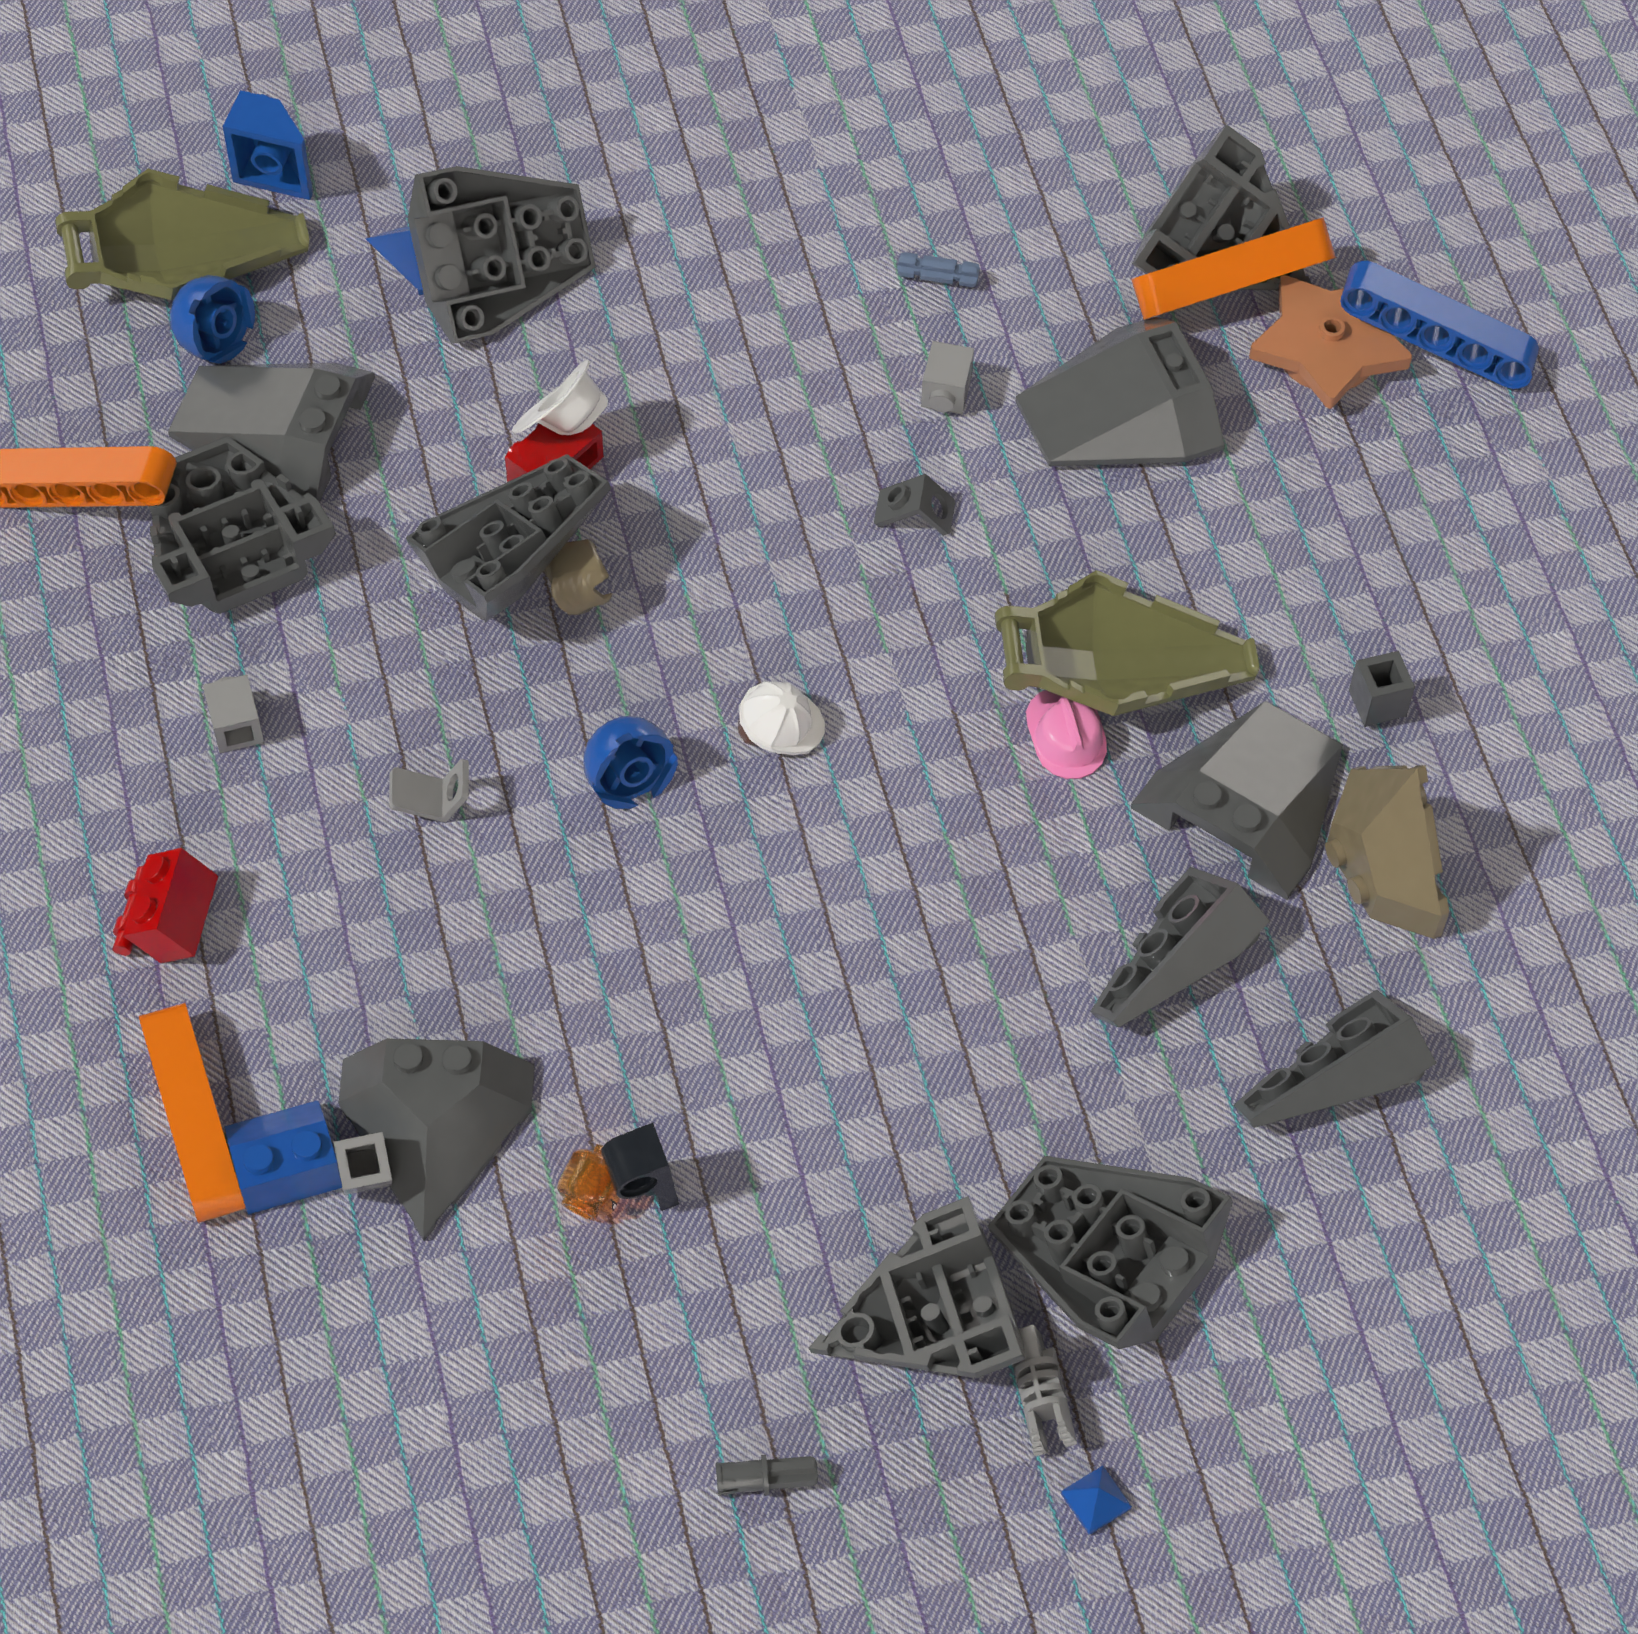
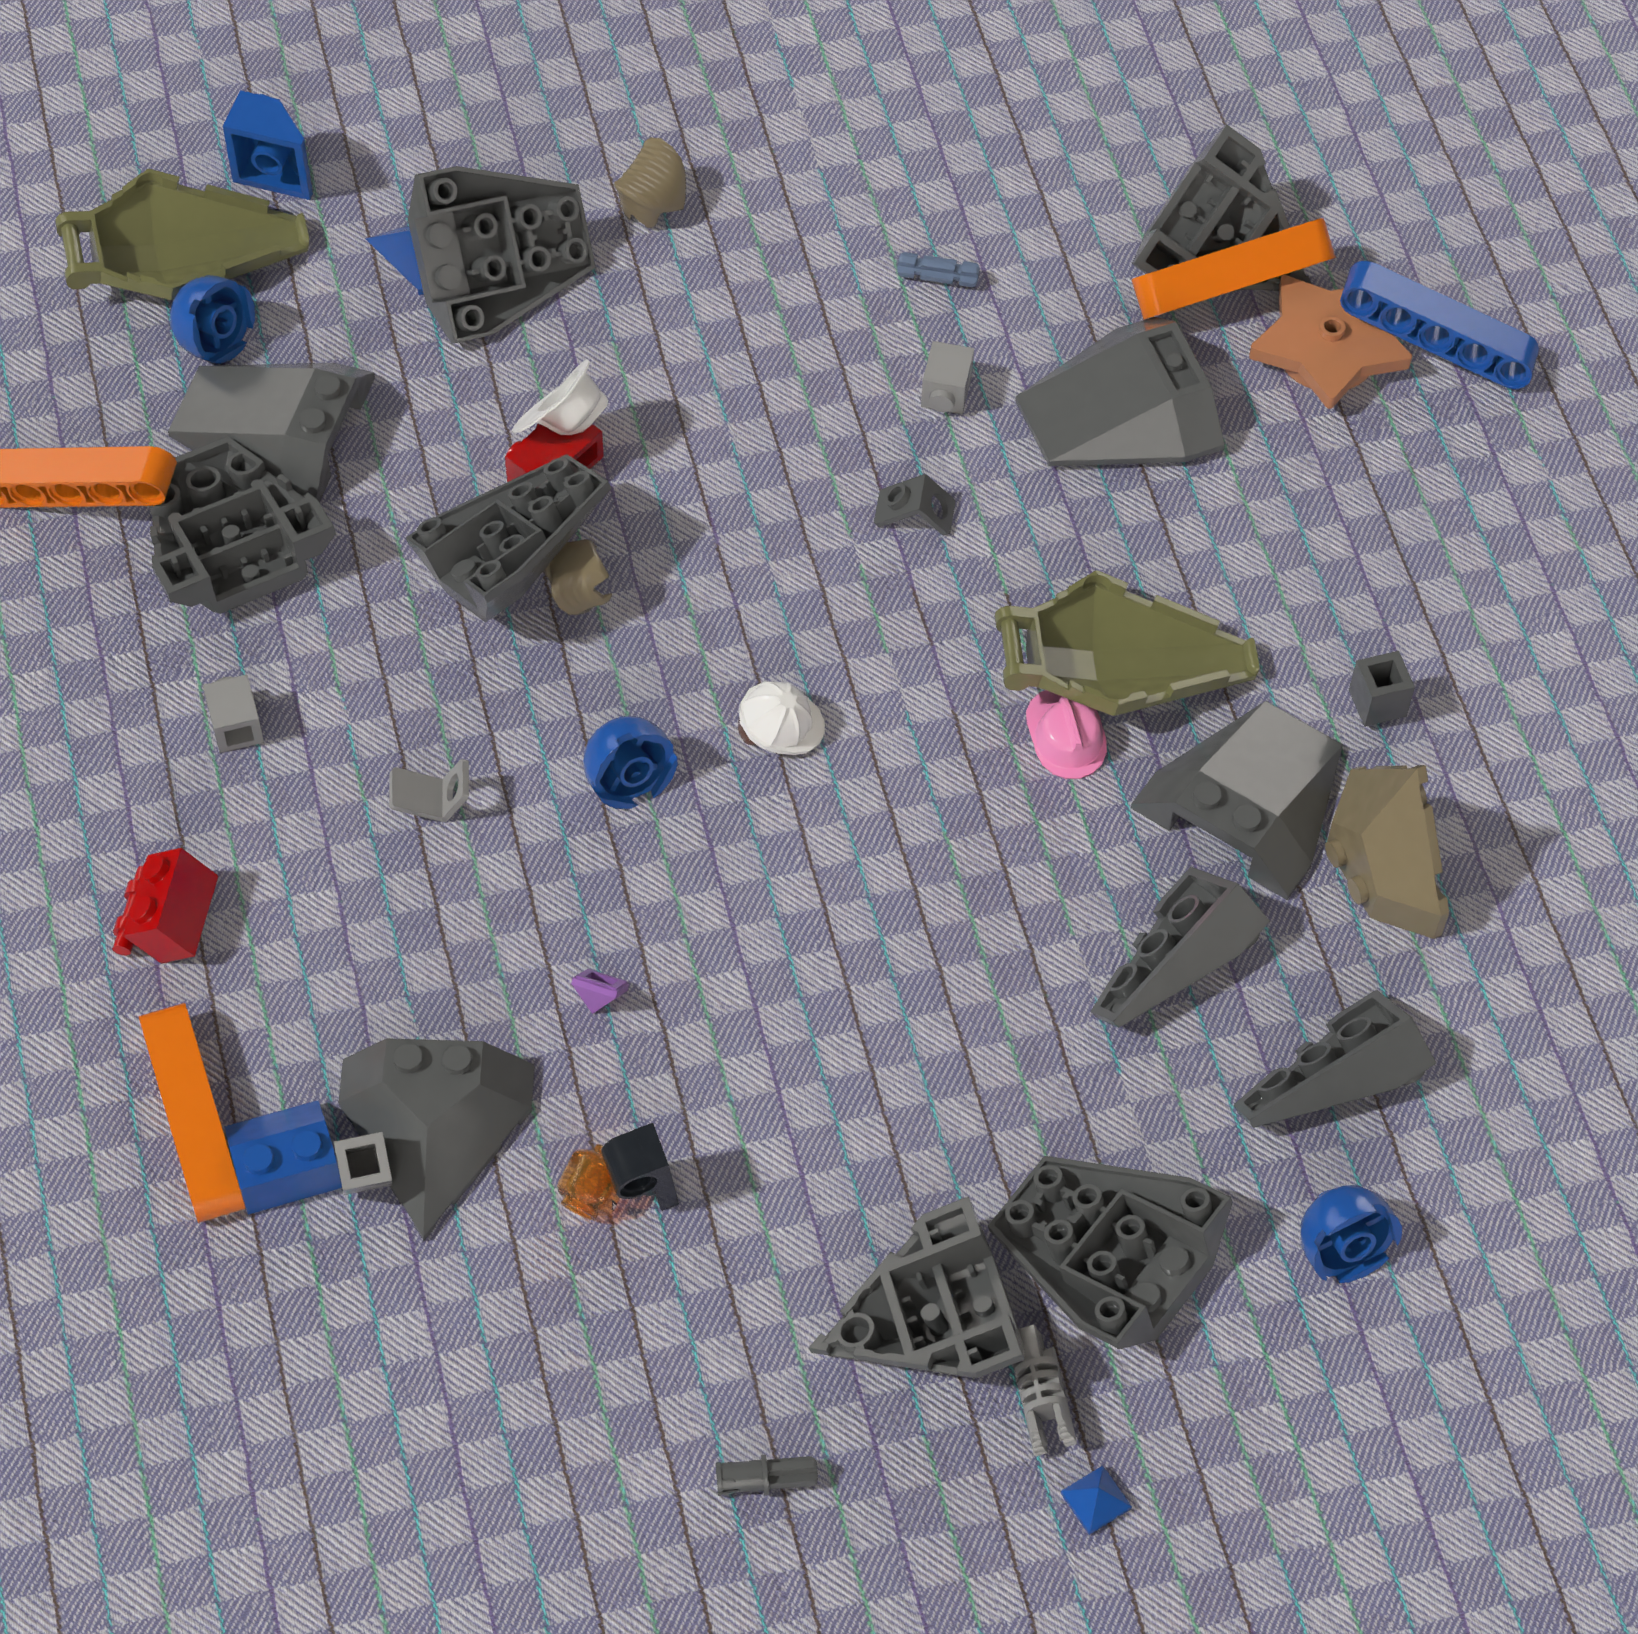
none -> medium lavender slope [571,969,630,1014]
none -> dark tan hair [614,137,686,228]
none -> blue cylinder [1300,1185,1402,1283]

